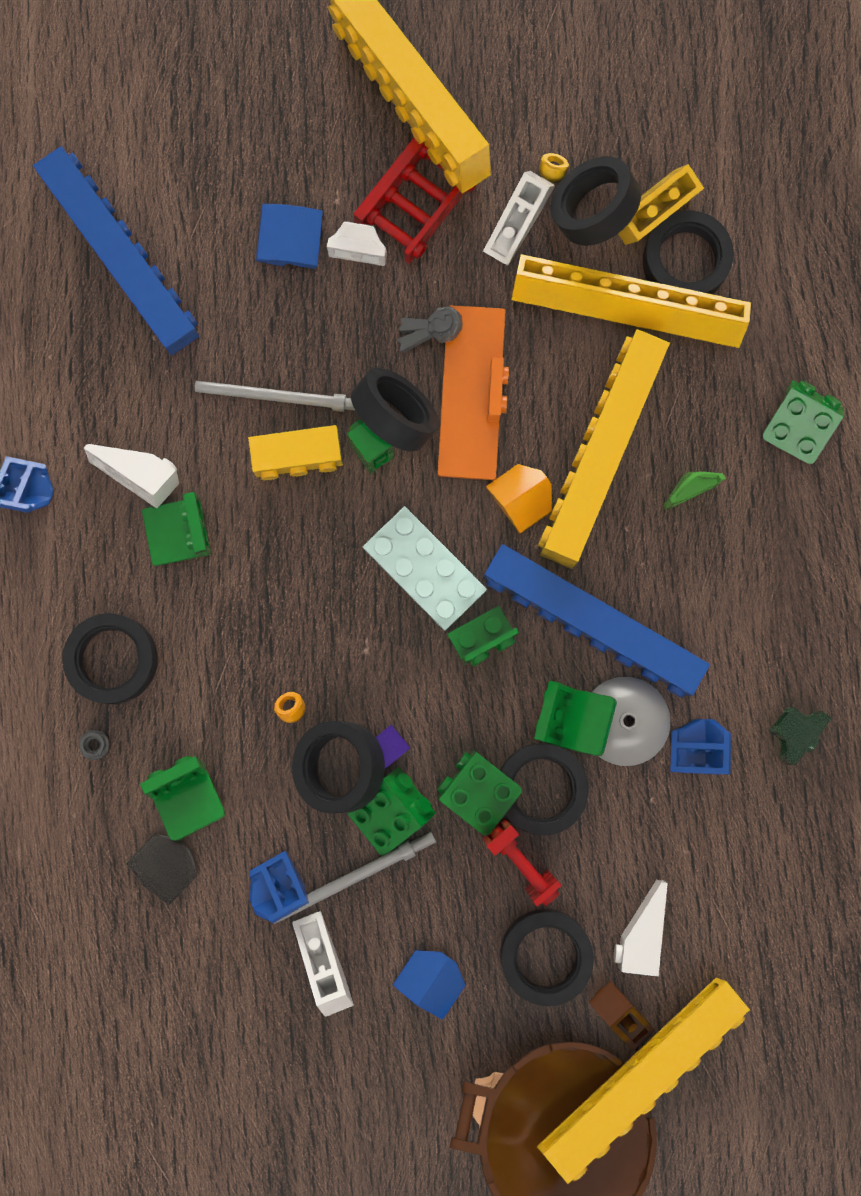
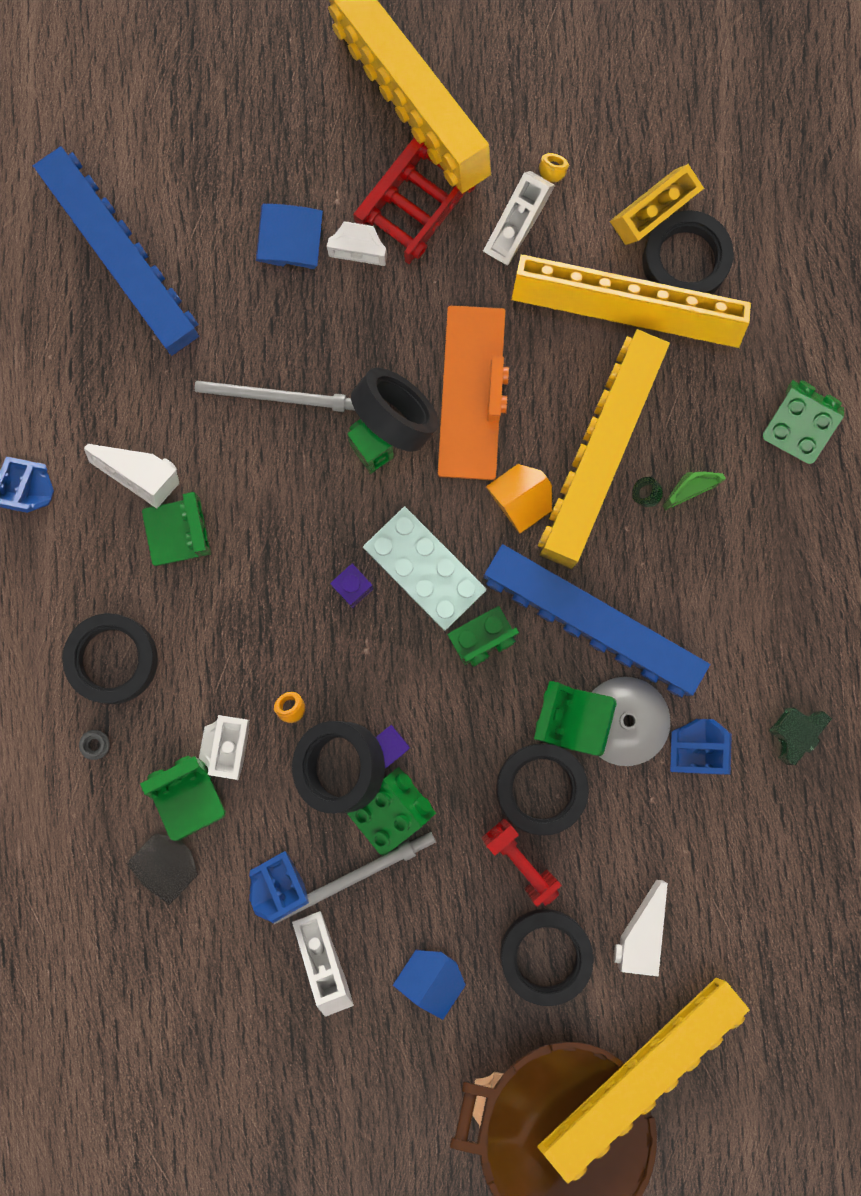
yellow brick [248,425,343,480] -> none
dark grey piece [397,306,463,353] -> none
green bracket [437,750,522,836] -> none
black tyre [550,156,641,246] -> none
reddish brown slope [589,981,655,1051] -> none
none -> white slope [199,715,249,780]
none -> dark purple brick [330,563,374,608]
none -> clear green piece [632,477,663,507]

